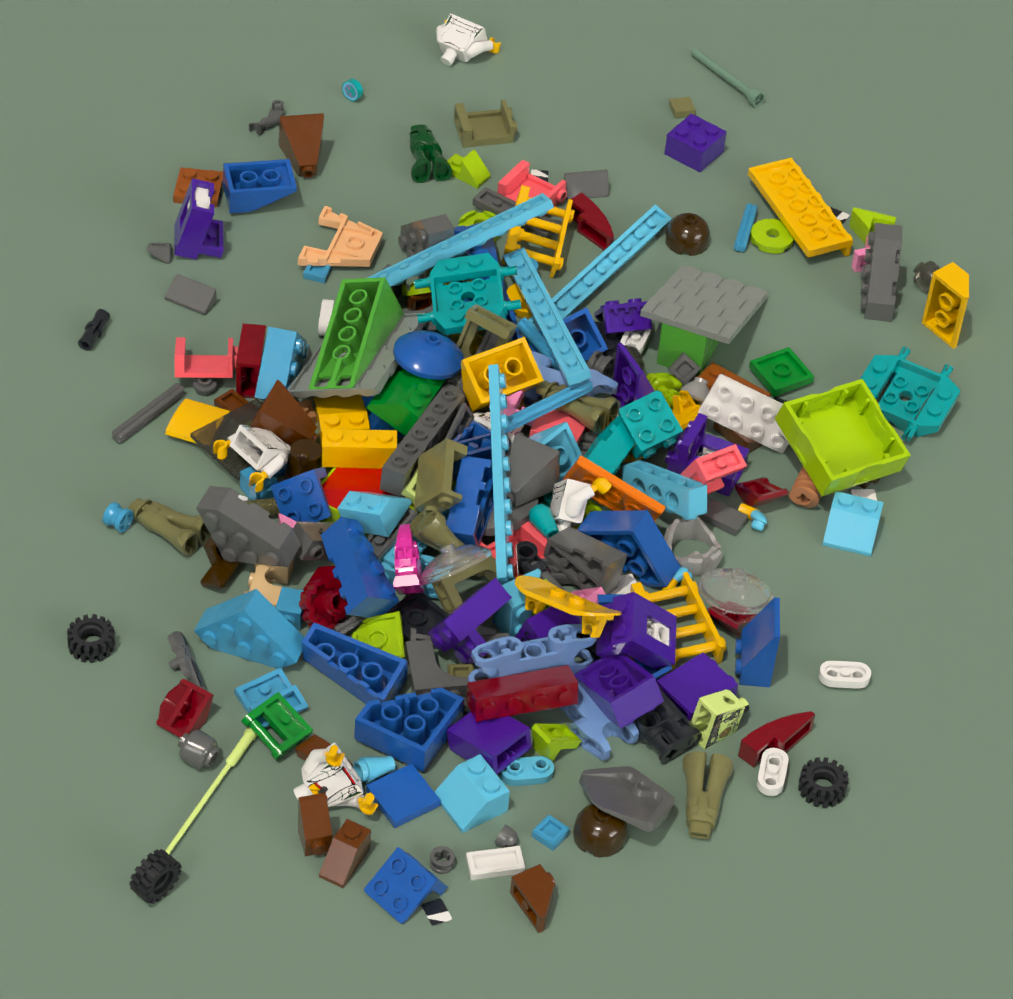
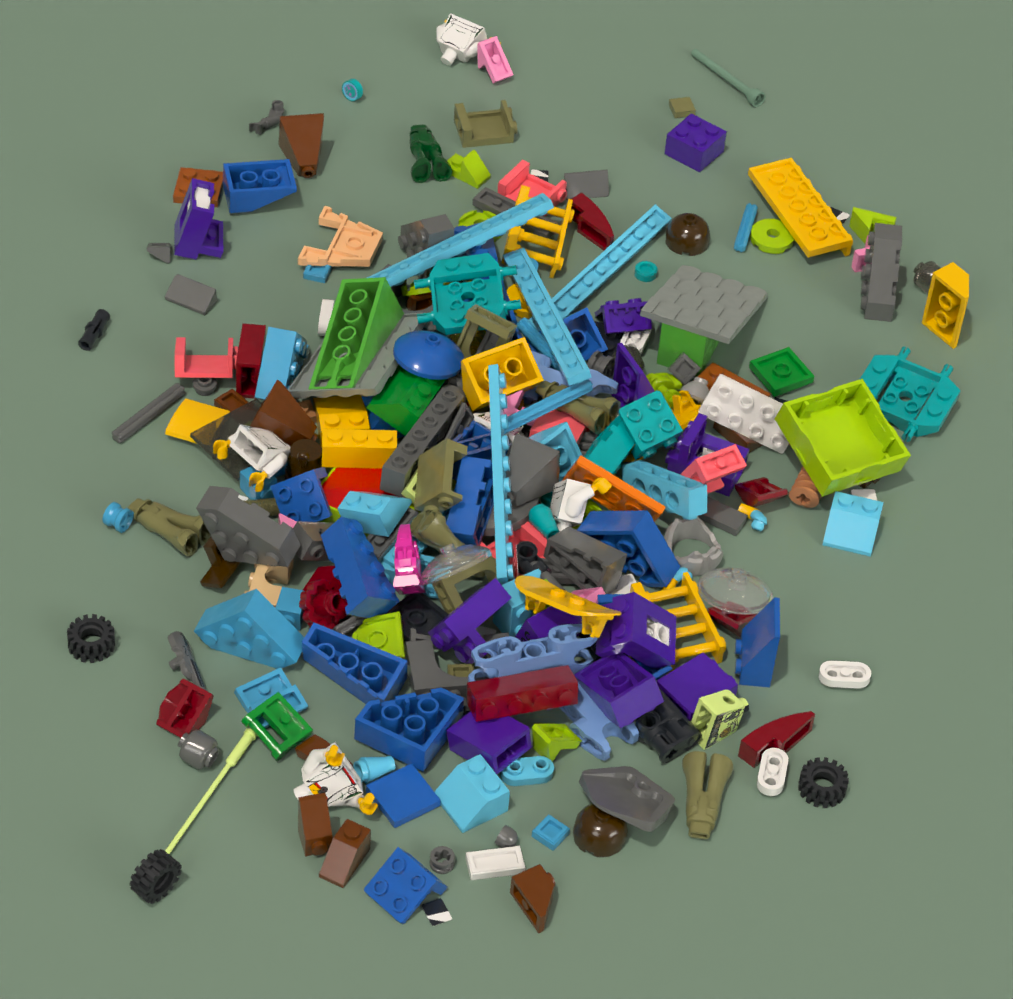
none -> bright pink slope [477,36,514,83]
none -> teal tile [634,261,658,282]

